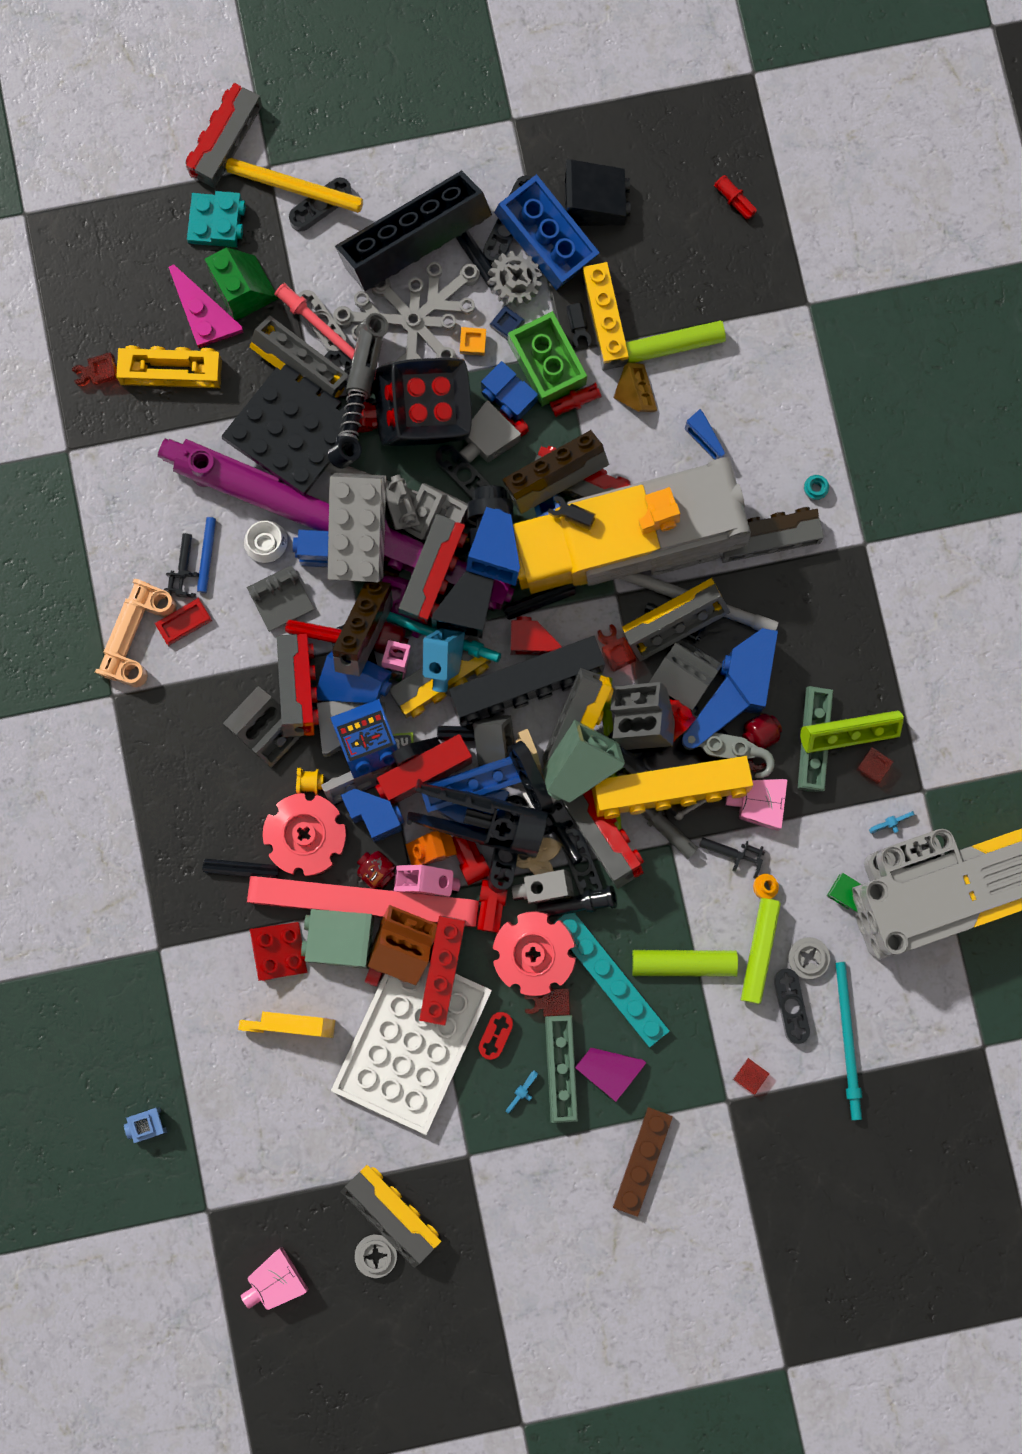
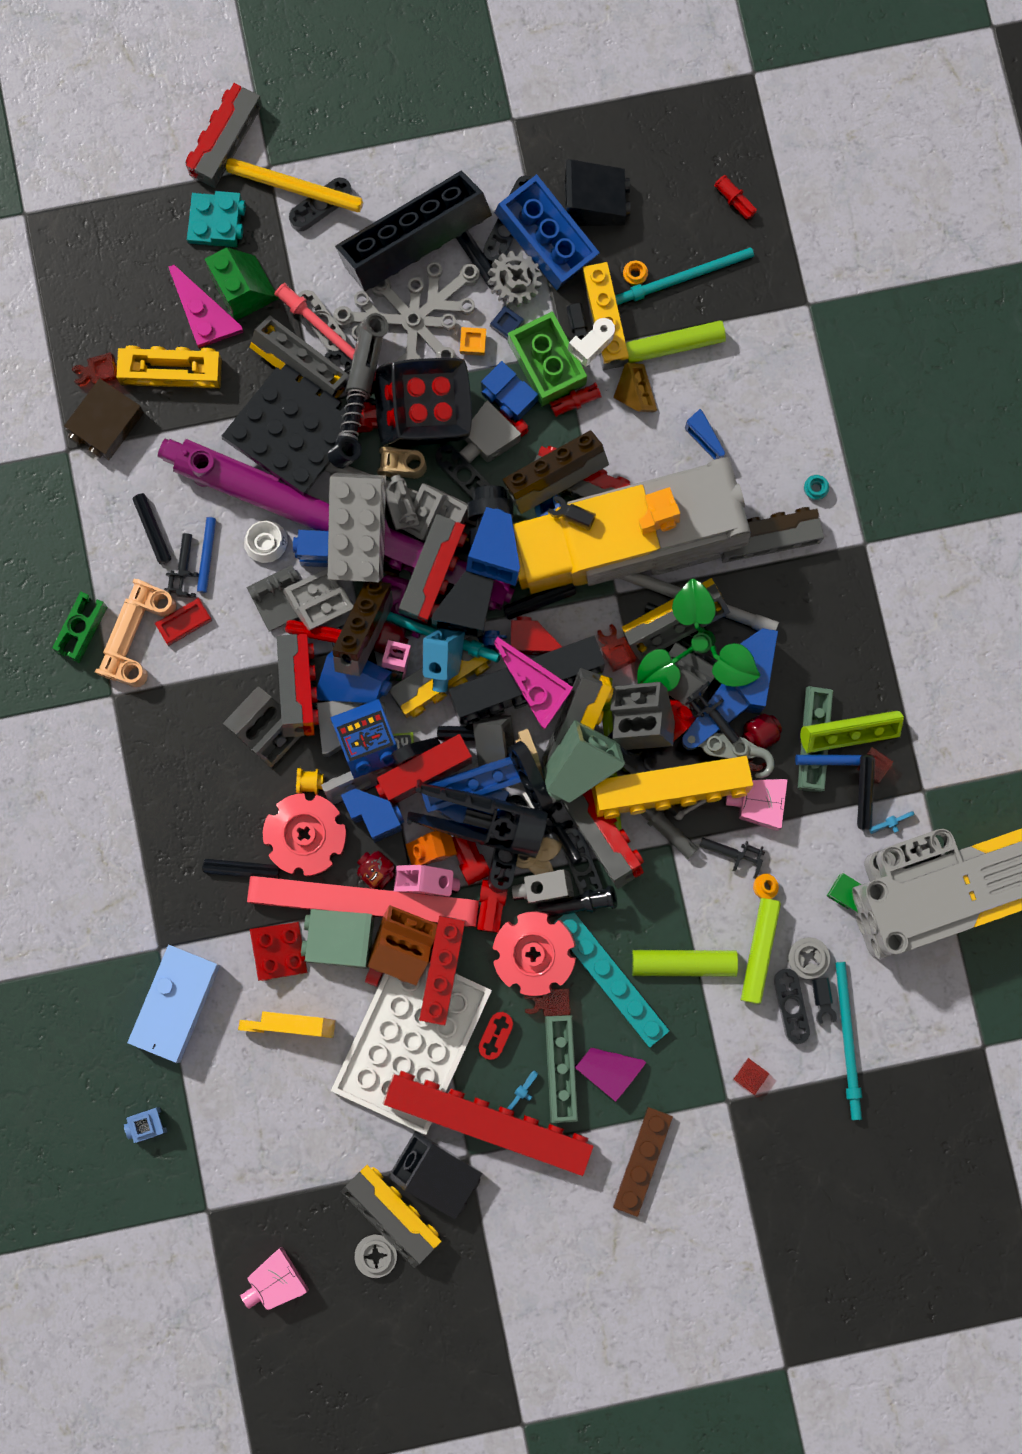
none -> green piece [52,591,108,664]
none -> dark brown brick [64,378,144,460]
none -> light blue brick [127,944,221,1063]
none -> black axle [132,493,171,565]
none -> light grey slope [283,568,353,631]
none -> tan piece [377,447,427,479]
none -> red brick [383,1071,593,1176]
none -> black slope [388,1131,483,1219]
none -> blue plate [478,630,507,649]
none -> dark pink wing [494,637,573,730]
none -> white leg [568,318,615,367]
none -> teal bar [615,247,754,305]
none -> light orange plate [623,260,648,285]
none -> green plant [637,578,761,692]
none -> black piece [685,681,740,744]
none -> blue bar [795,755,861,765]
none -> black bar [811,978,837,1024]
none -> black axle [857,755,875,830]

